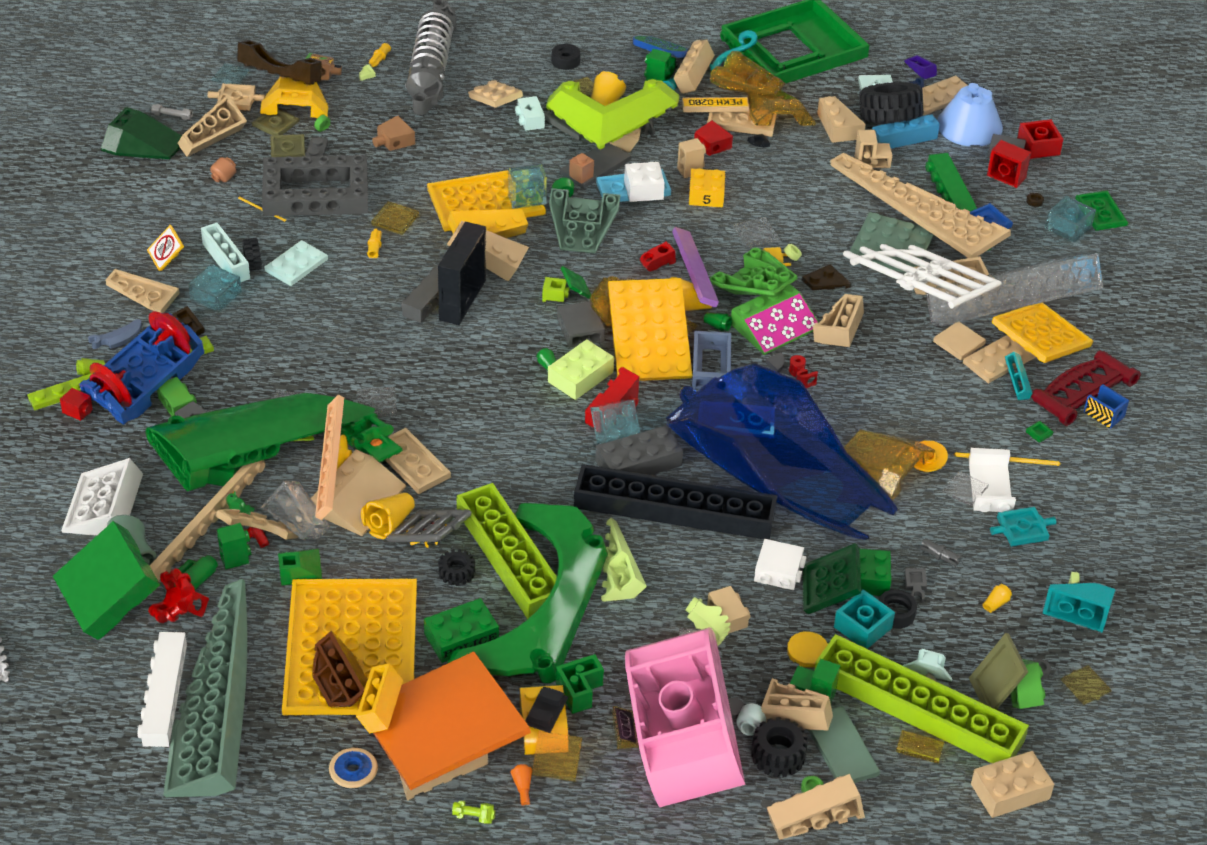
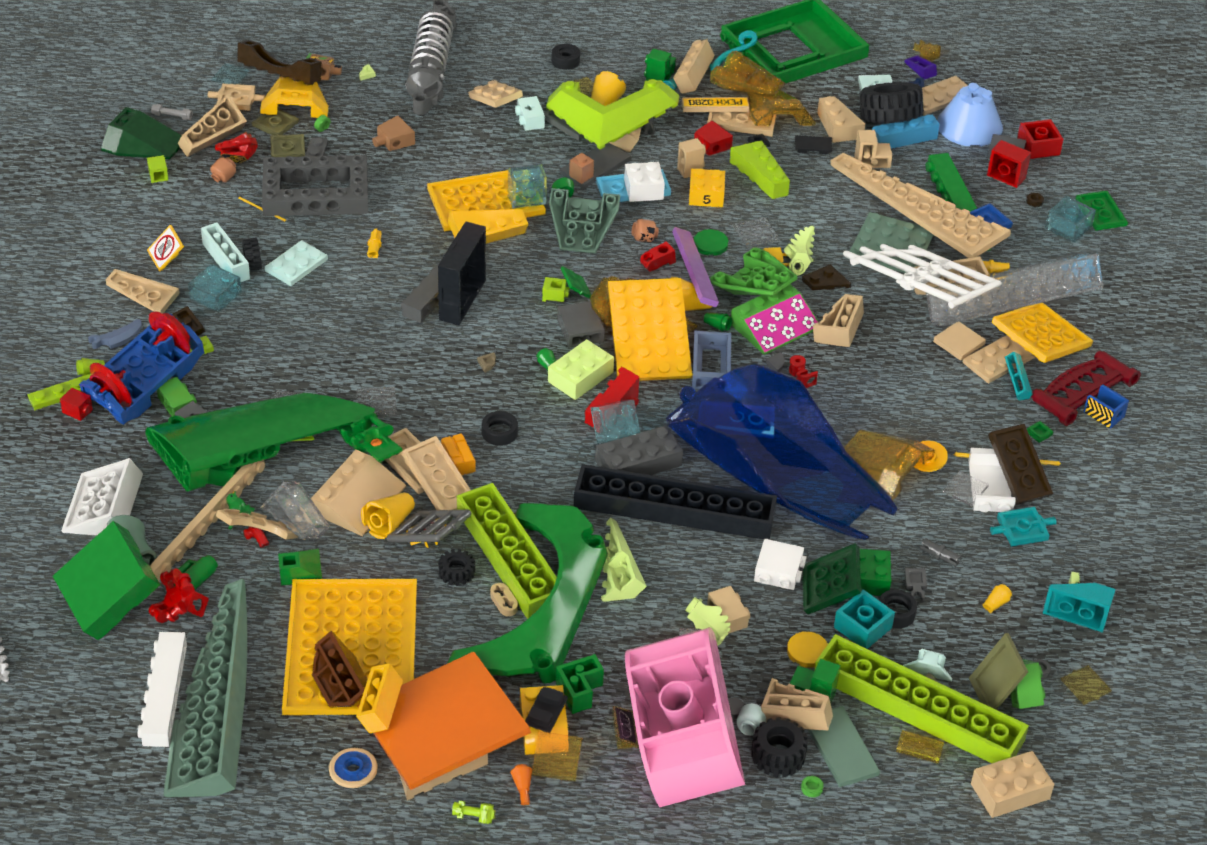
green brick [217,523,251,570] -> none
light nougat tile [315,395,344,520] -> none
yellow dish [337,435,352,469] -> none
yellow axle [369,43,391,67] -> none
clear yellow tile [371,201,419,235] -> none
green brick [424,598,499,663] -> none
tan wedge [447,220,529,281] -> none
tile [633,36,688,58] -> none
tan wedge [767,774,865,840] -> none
none -> lime brick [147,155,168,183]
none -> red helmet [215,132,258,163]
none -> tan plate [401,436,471,510]
none -> light orange brick [441,433,476,475]
none -> dark tan tile [477,352,496,372]
none -> black tyre [482,411,518,446]
none -> tan beam [490,583,518,616]
none -> nougat head [631,219,659,243]
none -> green tile [694,229,729,256]
none -> lime wedge [730,141,790,199]
none -> yellowish green plant [788,226,815,275]
none -> black piece [795,135,832,155]
none -> clear yellow piece [914,40,941,62]
none -> yellow pin [983,260,1010,274]
none -> dark brown plate [988,424,1053,505]

